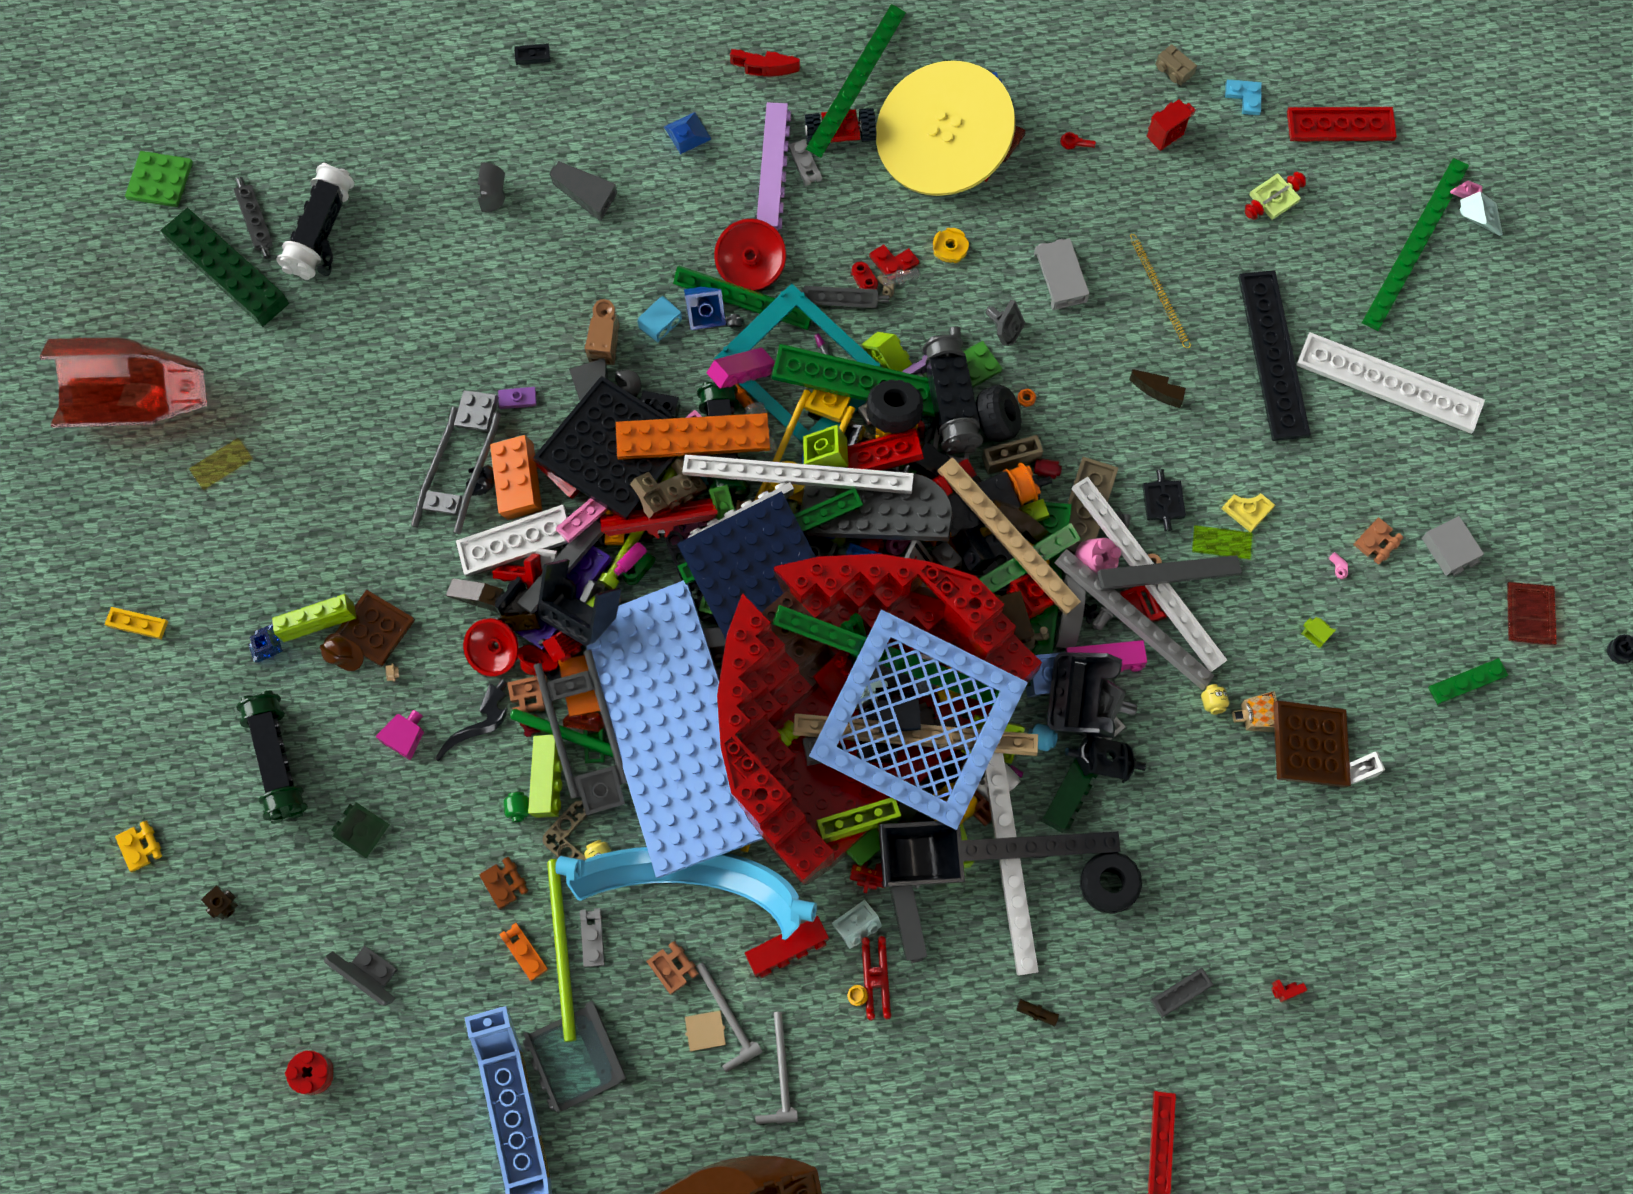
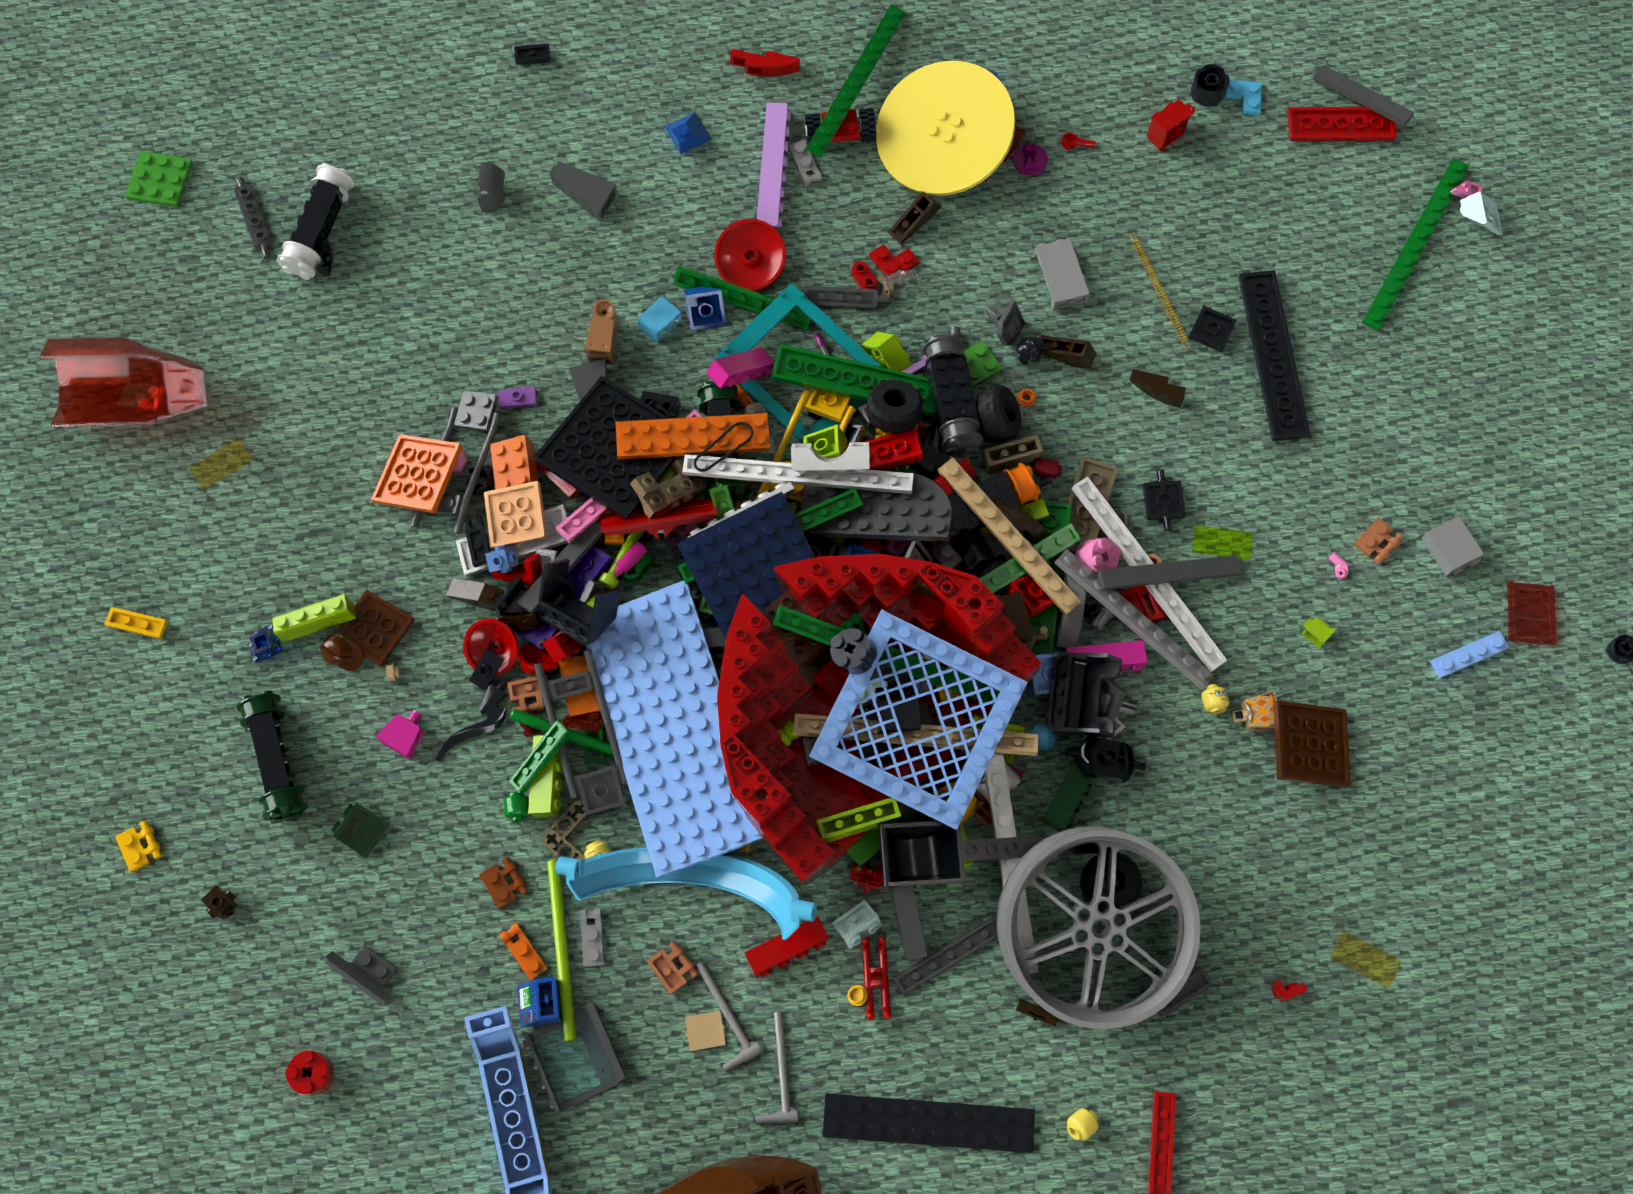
dark green brick [160,207,290,327] -> none
dark grey helmet [615,370,641,397] -> none
dark grey plate [725,314,744,327] -> none
yellow plate [933,228,969,263] -> none
dark tan brick [1155,44,1197,86] -> none
light yellow tile [1222,493,1275,533] -> none
yellowish green plate [1245,172,1306,220] -> none
white plate [1296,332,1485,434] -> none
white slope [1350,751,1385,784] -> none
green plate [1428,658,1508,705] -> none
none -> orange plate [371,434,463,513]
none -> bright pink arm [453,449,468,474]
none -> black hinge [464,514,491,568]
none -> black plate [469,647,505,691]
none -> light nougat plate [484,481,547,549]
none -> medium blue brick [485,544,519,573]
none -> green tile [509,720,571,795]
none -> blue slope [518,976,562,1028]
none -> black piece [693,422,753,472]
none -> white arch [791,442,870,474]
none -> black plate [823,1093,1035,1153]
none -> black brick [830,628,877,675]
none -> dark brown slope [888,191,941,244]
none -> dark grey tile [892,915,998,996]
none -> light grey wheel [997,826,1201,1029]
none -> magenta plate [1013,142,1048,176]
none -> black hair [1016,336,1046,365]
none -> dark brown slope [1040,335,1097,369]
none -> light yellow head [1067,1108,1099,1141]
none -> black plate [1188,305,1237,352]
none -> black brick [1191,64,1230,106]
none -> dark grey tile [1313,65,1414,127]
none -> clear yellow piece [1330,930,1401,988]
none -> light blue plate [1430,631,1509,679]

